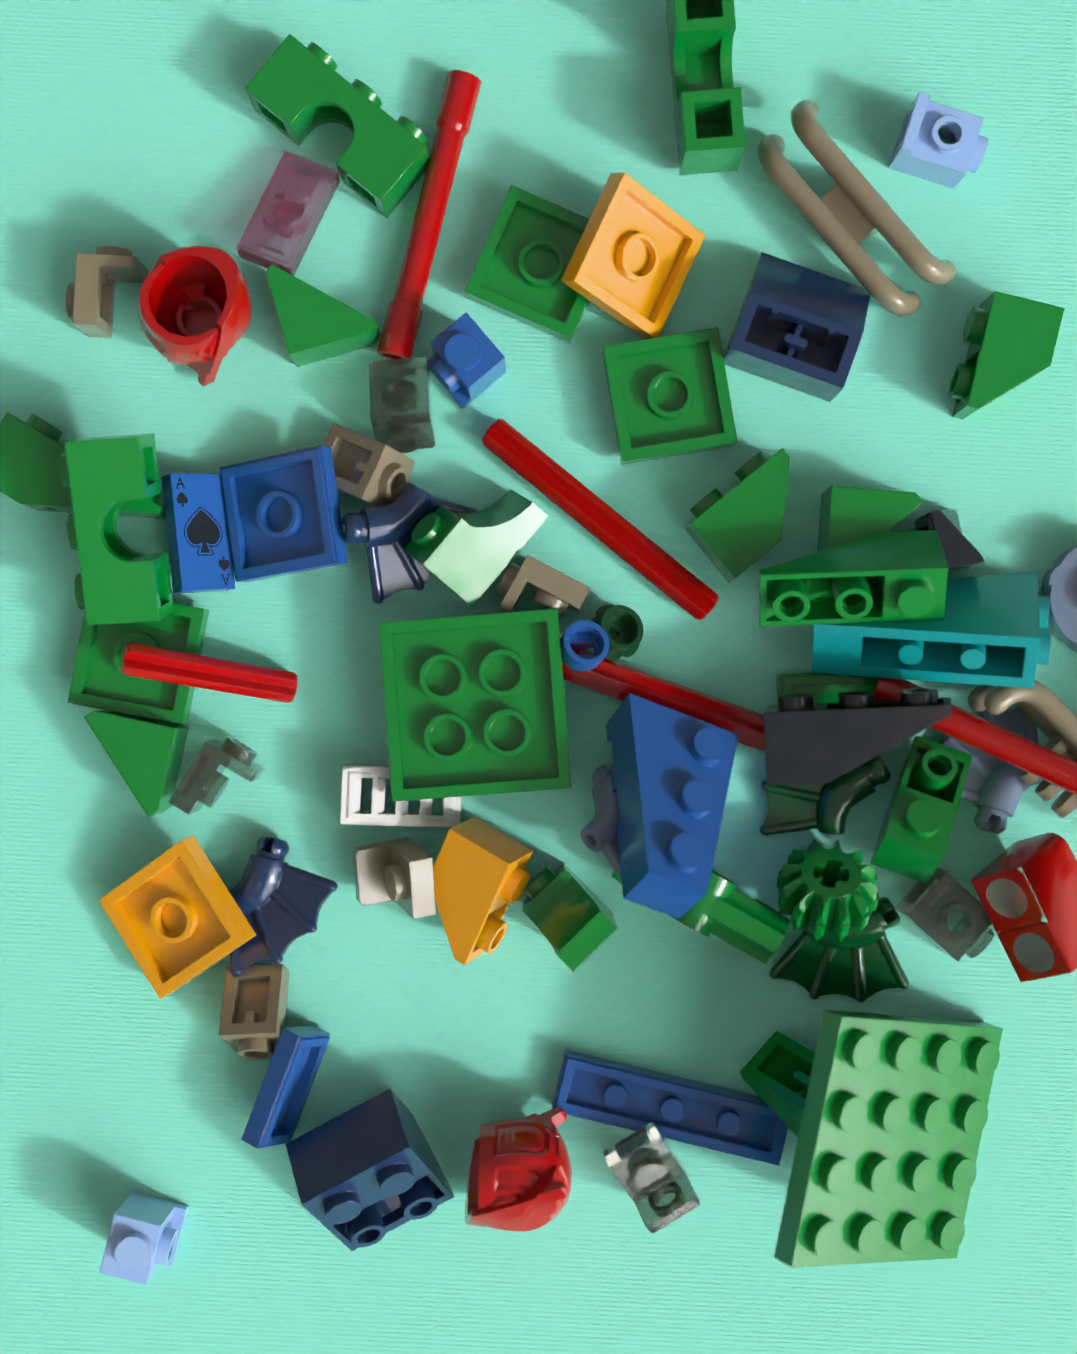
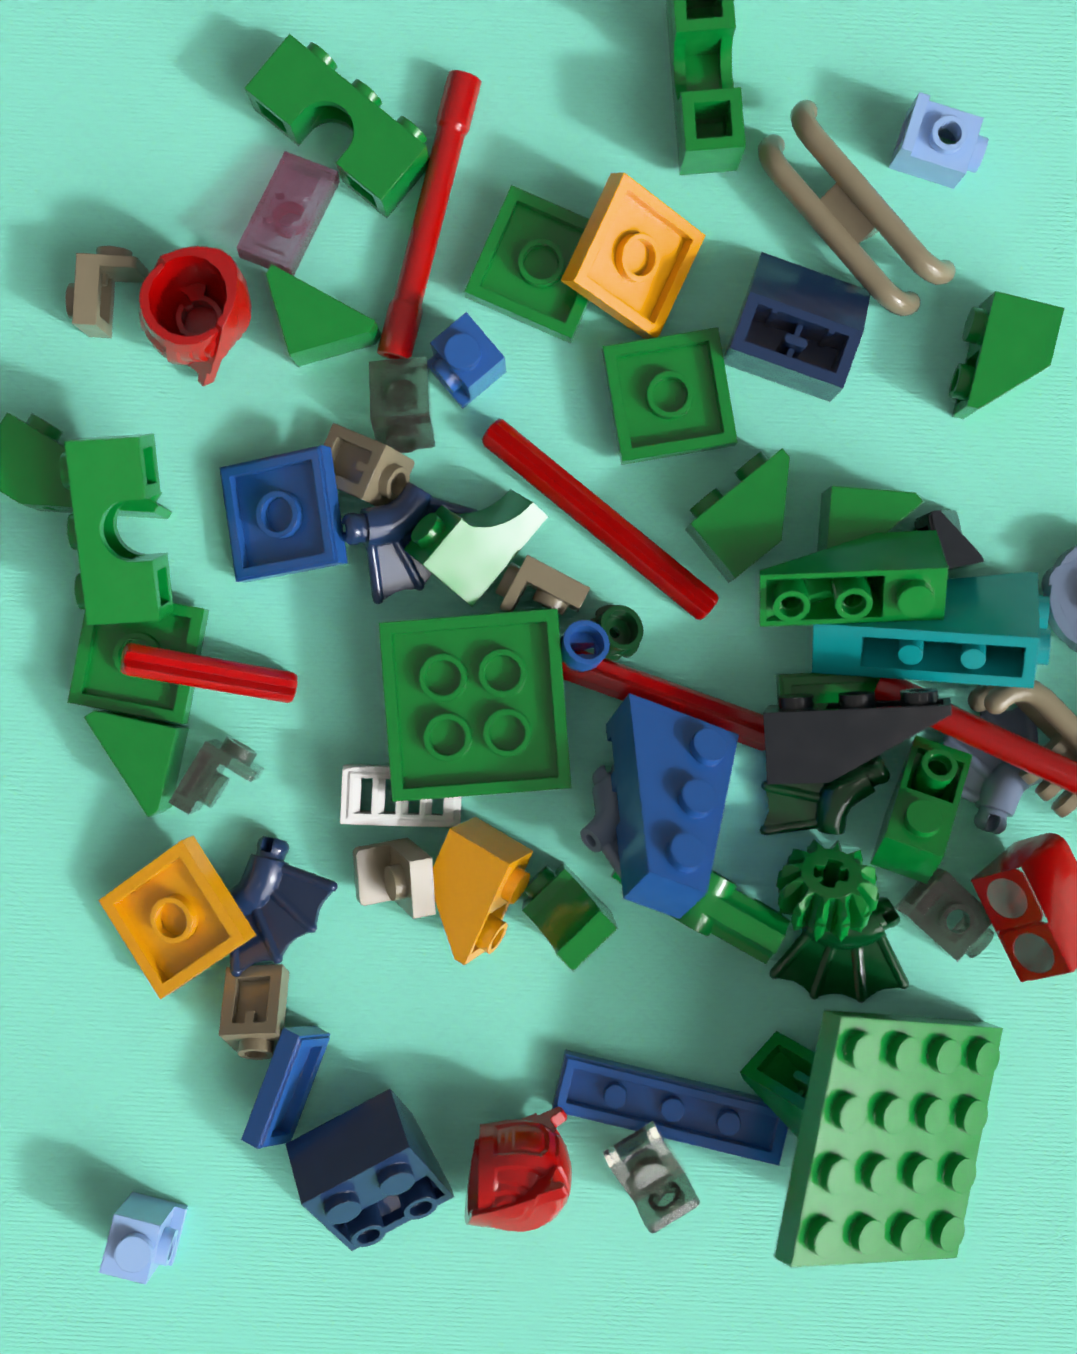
blue tile [161,473,235,593] -> none

